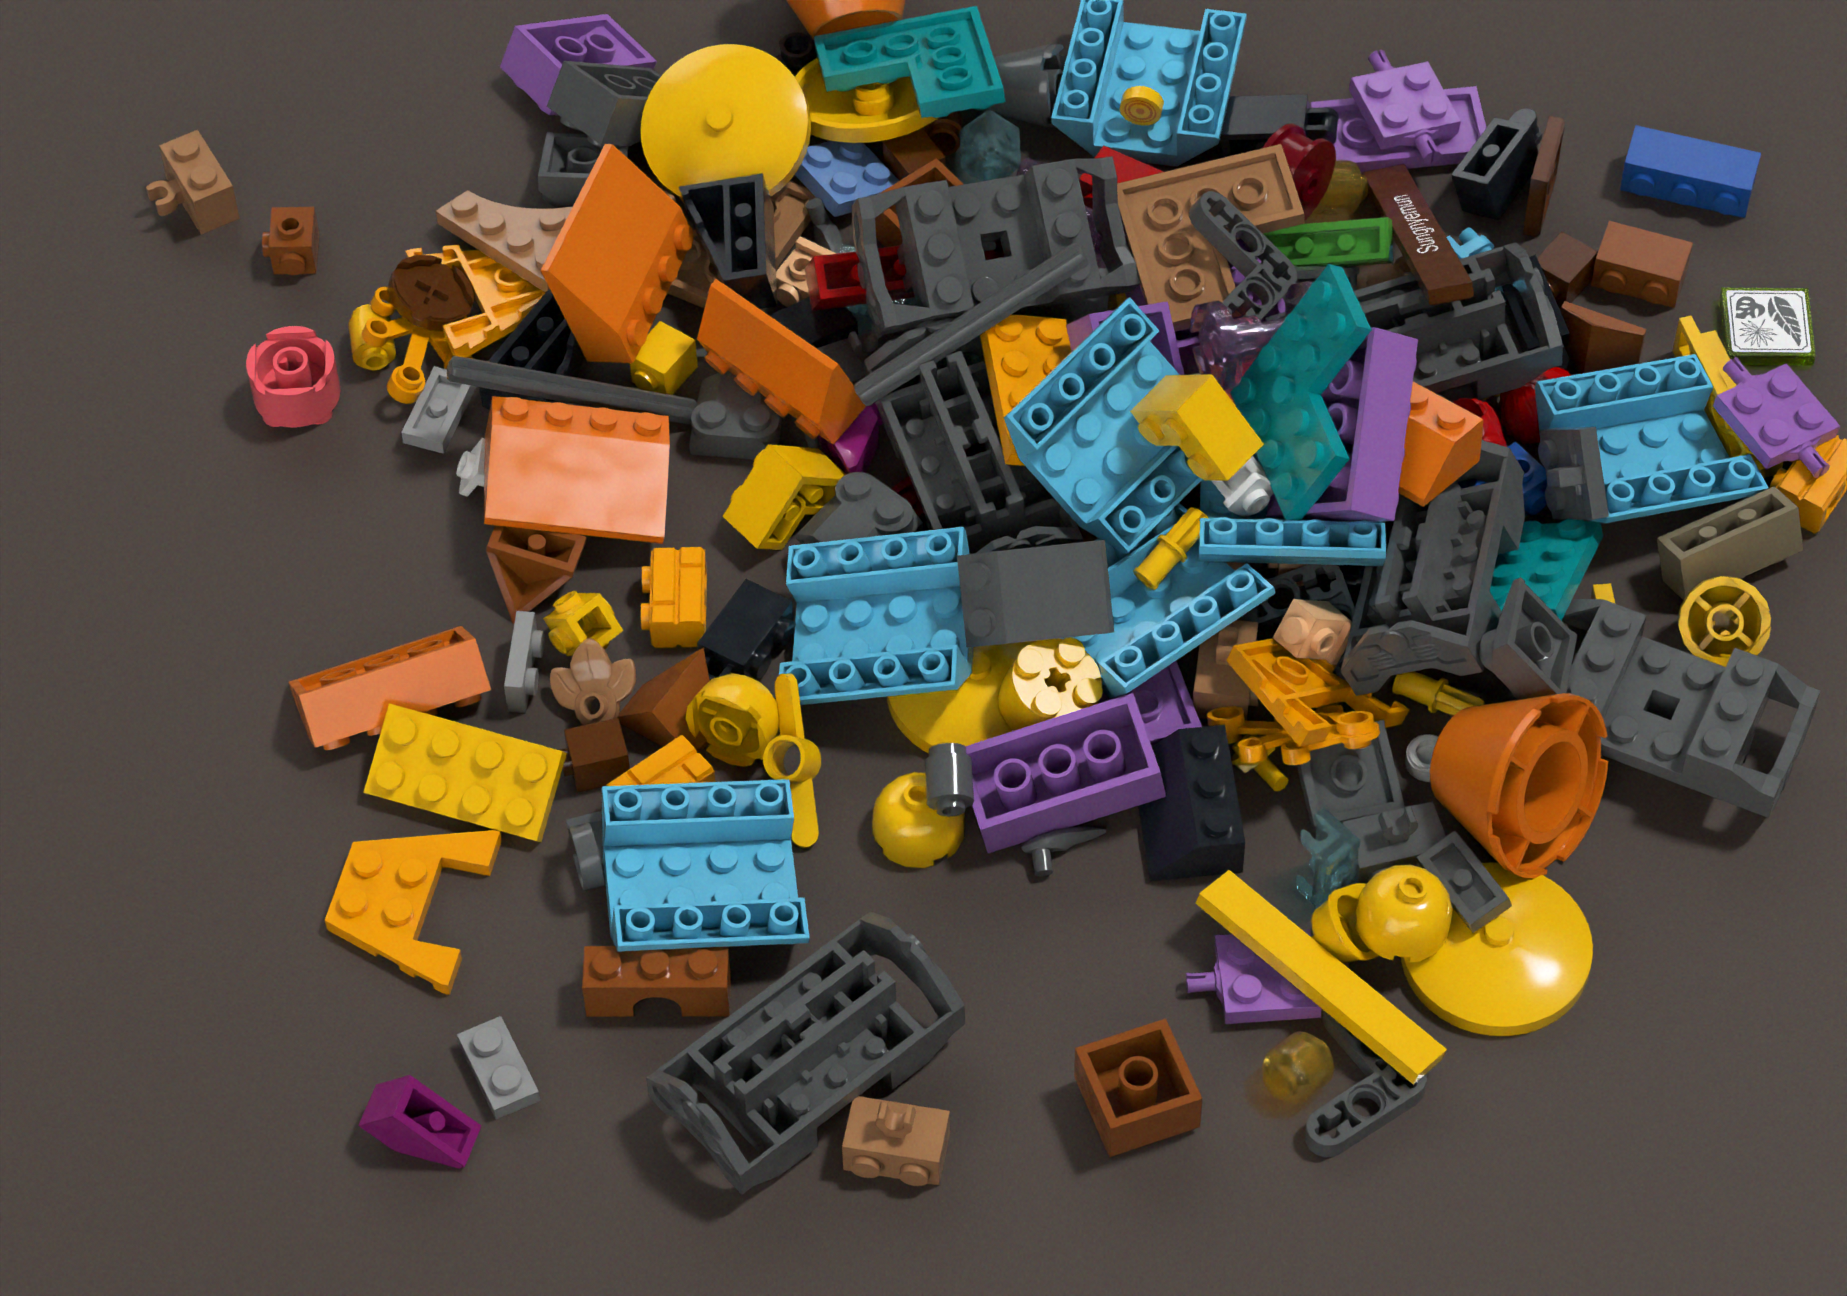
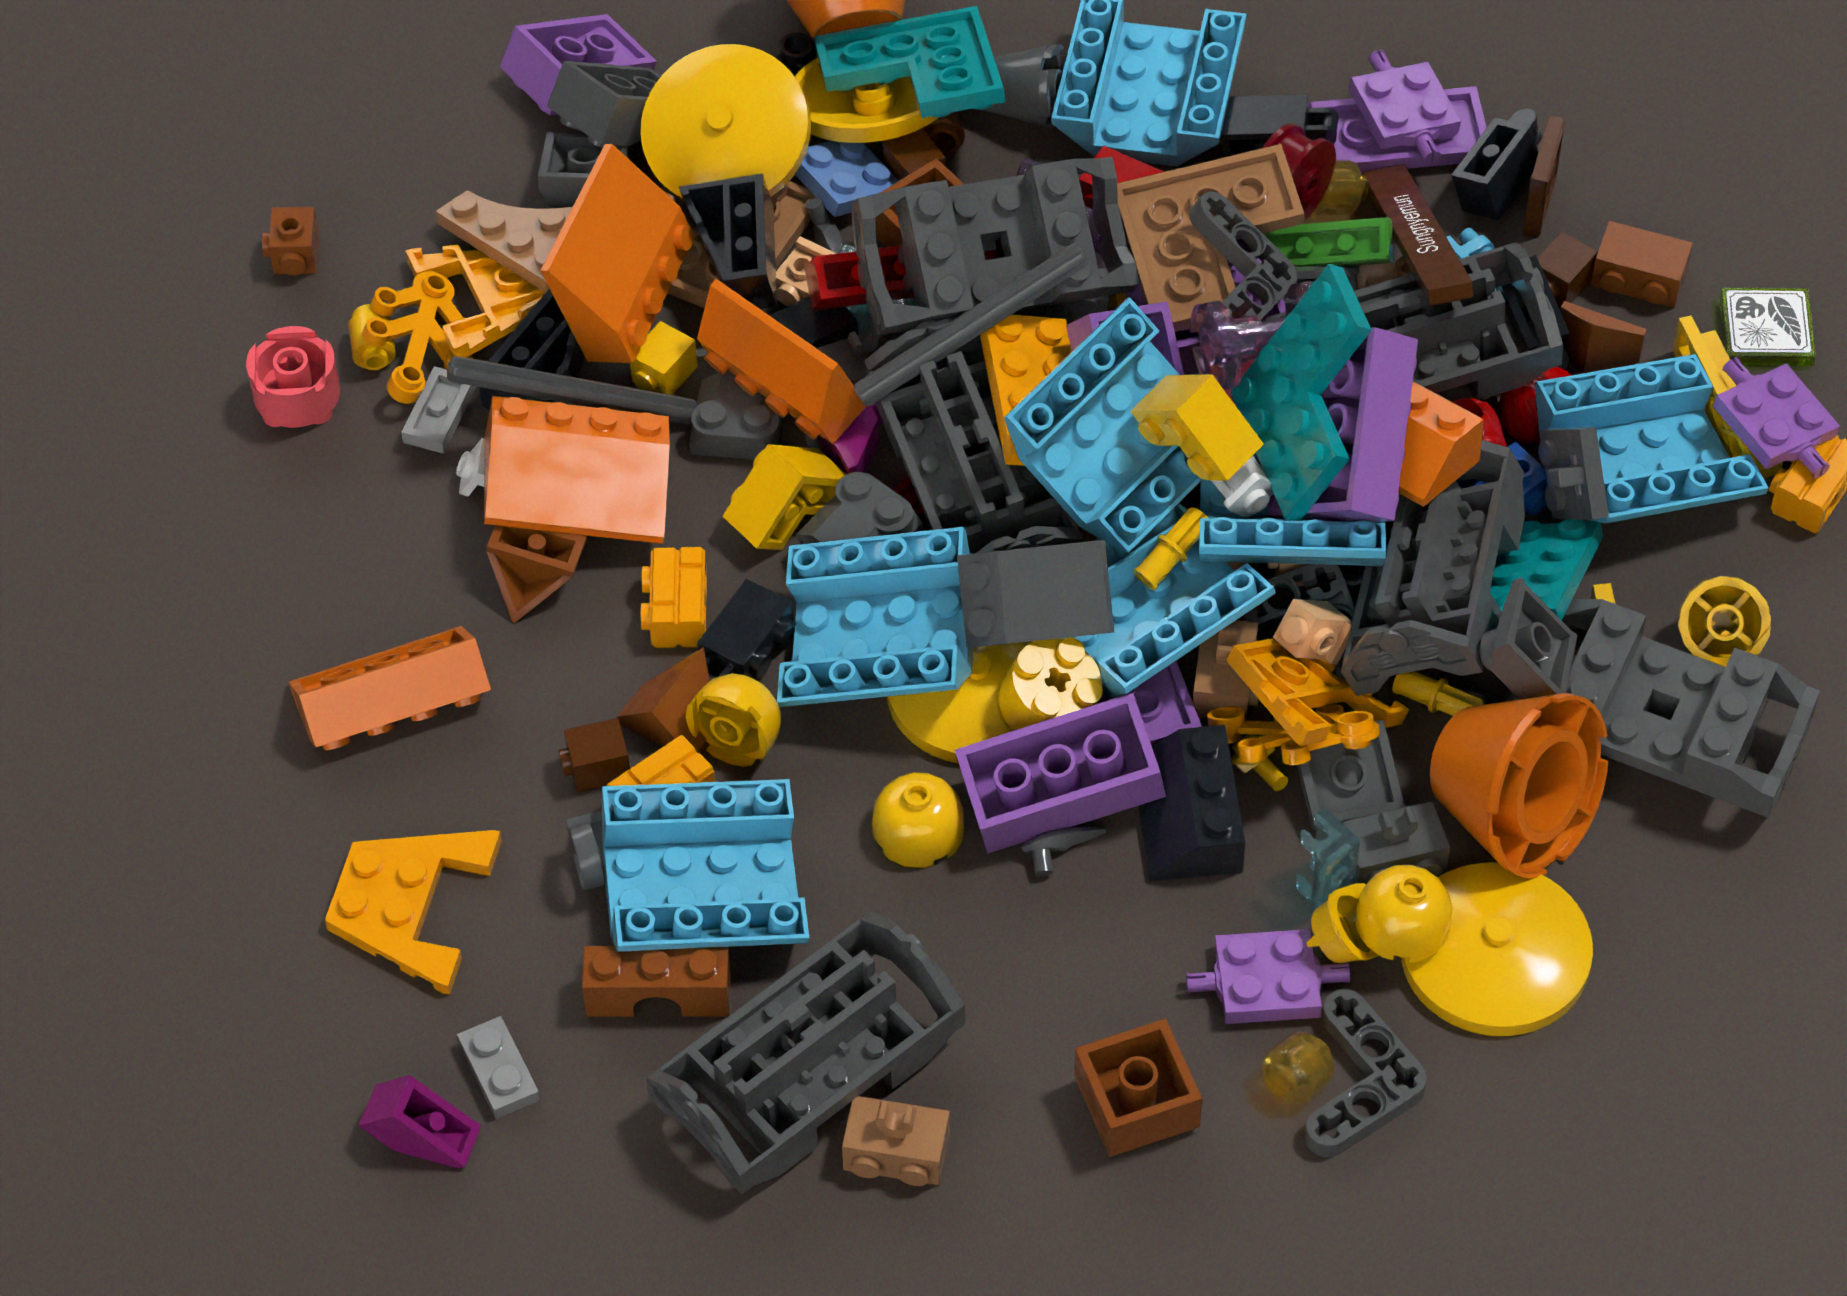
medium nougat brick [146,130,240,235] -> none
yellow plate [363,703,567,842] -> none
reddish brown tile [387,255,475,331] -> none
light grey plate [504,611,545,713] -> none
yellow brick [543,591,624,656] -> none
medium nougat plate [550,638,636,725] -> none
yellow piece [763,674,821,848] -> none
dark grey brick [925,743,974,816] -> none
clear light blue brick [960,109,1021,181] -> none
yellow tile [1120,86,1164,126] -> none
yellow tile [1195,870,1447,1085] -> none
white tile [1405,734,1439,782] -> none
dark grey plate [1416,831,1512,933] -> none
blue brick [1620,125,1761,218] -> none
dark tan brick [1657,486,1803,600] -> none

